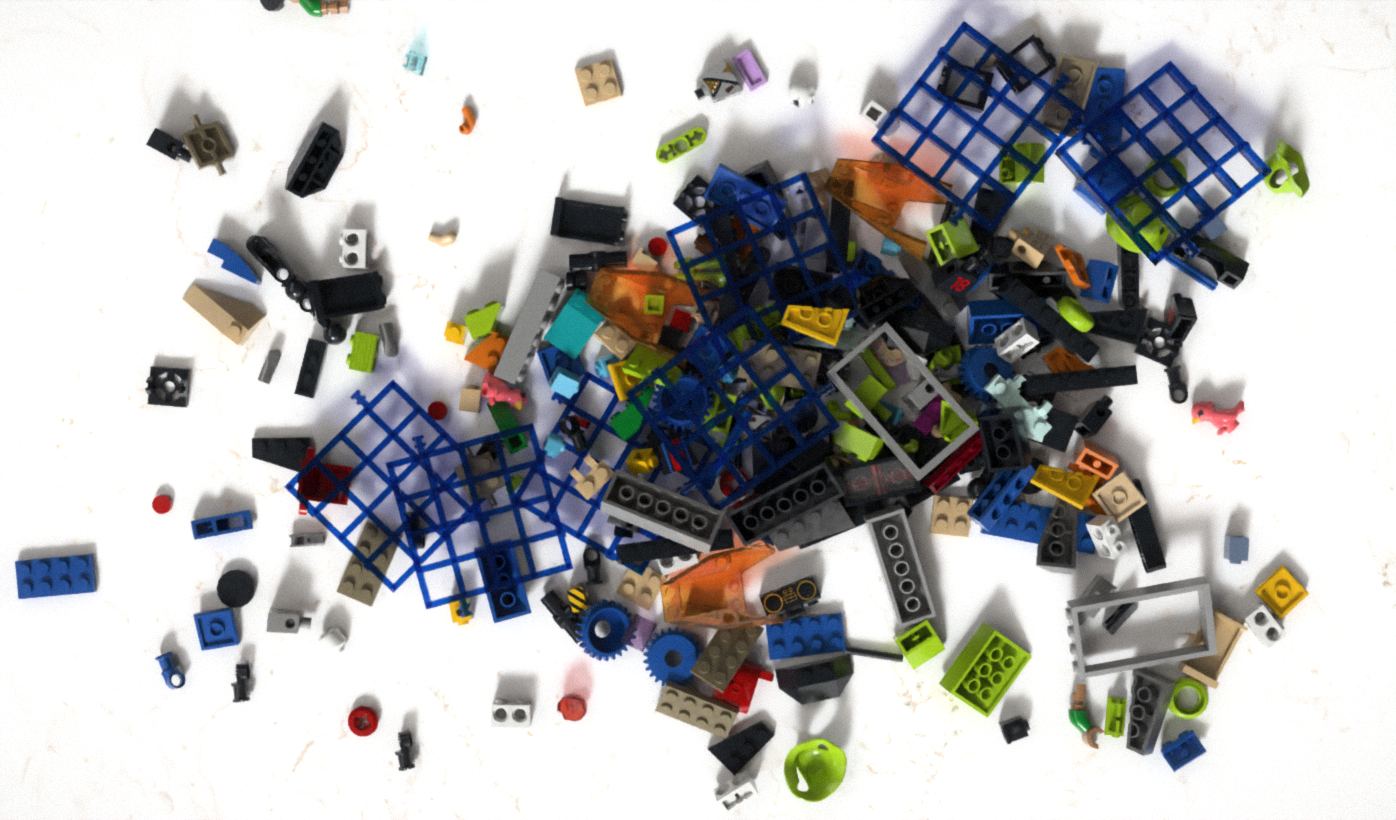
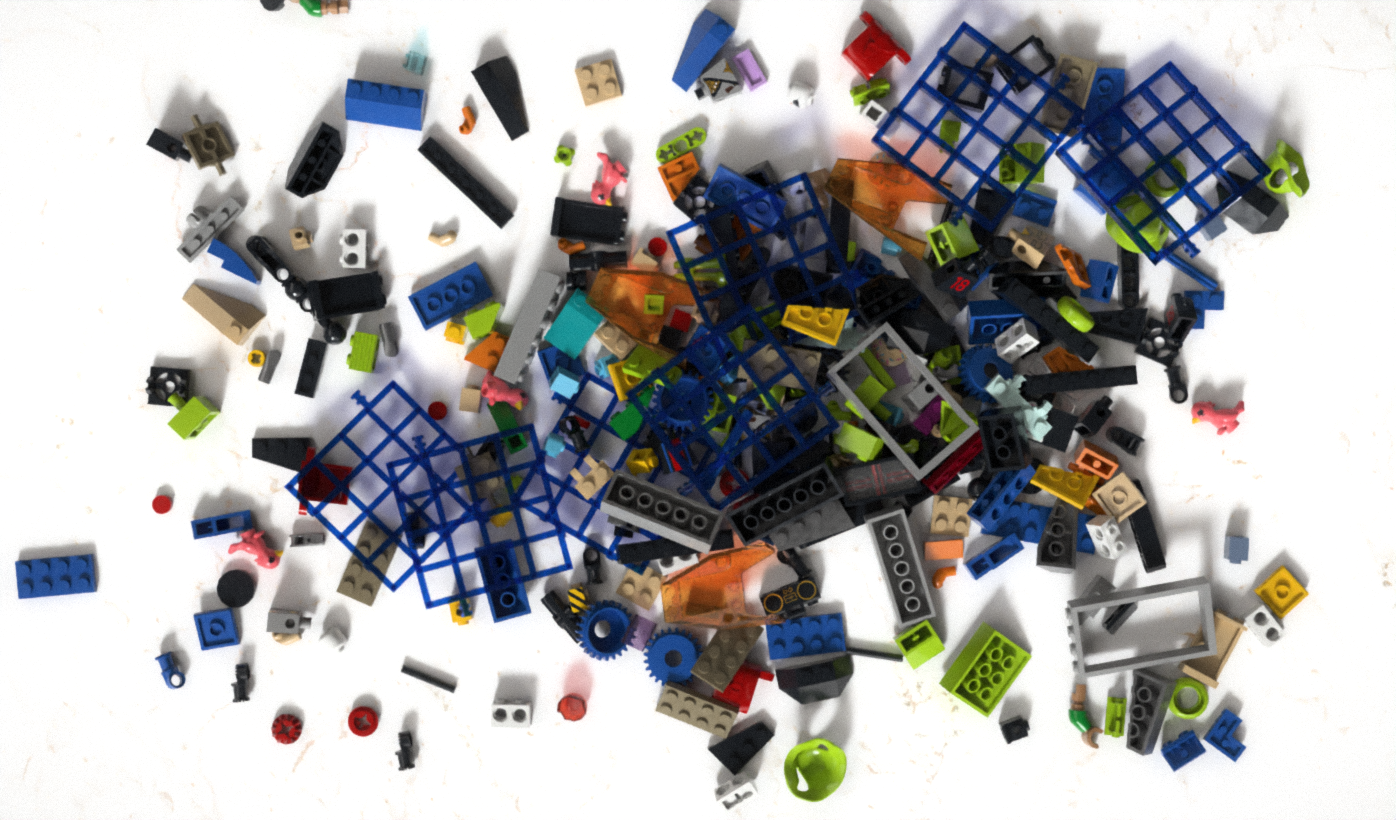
black arch [1167,226,1250,290] -> none
none -> lime brick [167,392,221,440]
none -> light grey plate [176,196,245,263]
none -> coral animal [228,529,284,569]
none -> yellow bush [248,350,267,367]
none -> red gear [271,714,302,745]
none -> tan arm [272,632,302,645]
none -> tan plate [289,226,314,251]
none -> blue slope [345,78,427,131]
none -> black bar [401,665,457,693]
none -> blue plate [408,261,494,331]
none -> black plate [417,136,515,229]
none -> black wedge [471,56,528,141]
none -> yellow plate [487,503,513,528]
none -> lime plate [554,145,575,167]
none -> orange arm [557,238,586,255]
none -> coral animal [591,152,627,206]
none -> orange wing [657,152,700,202]
none -> blue wedge [672,9,735,92]
none -> black connector [777,548,812,581]
none -> red piece [841,11,912,83]
none -> lime hinge [849,77,890,107]
none -> orange slope [923,538,963,561]
none -> orange arm [931,566,956,589]
none -> lime plate [939,119,961,155]
none -> blue slope [963,532,1024,580]
none -> blue plate [1011,188,1058,228]
none -> black piece [1106,426,1145,457]
none -> blue plate [1184,290,1224,329]
none -> blue plate [1202,708,1246,762]
none -> black wedge [1215,170,1289,235]

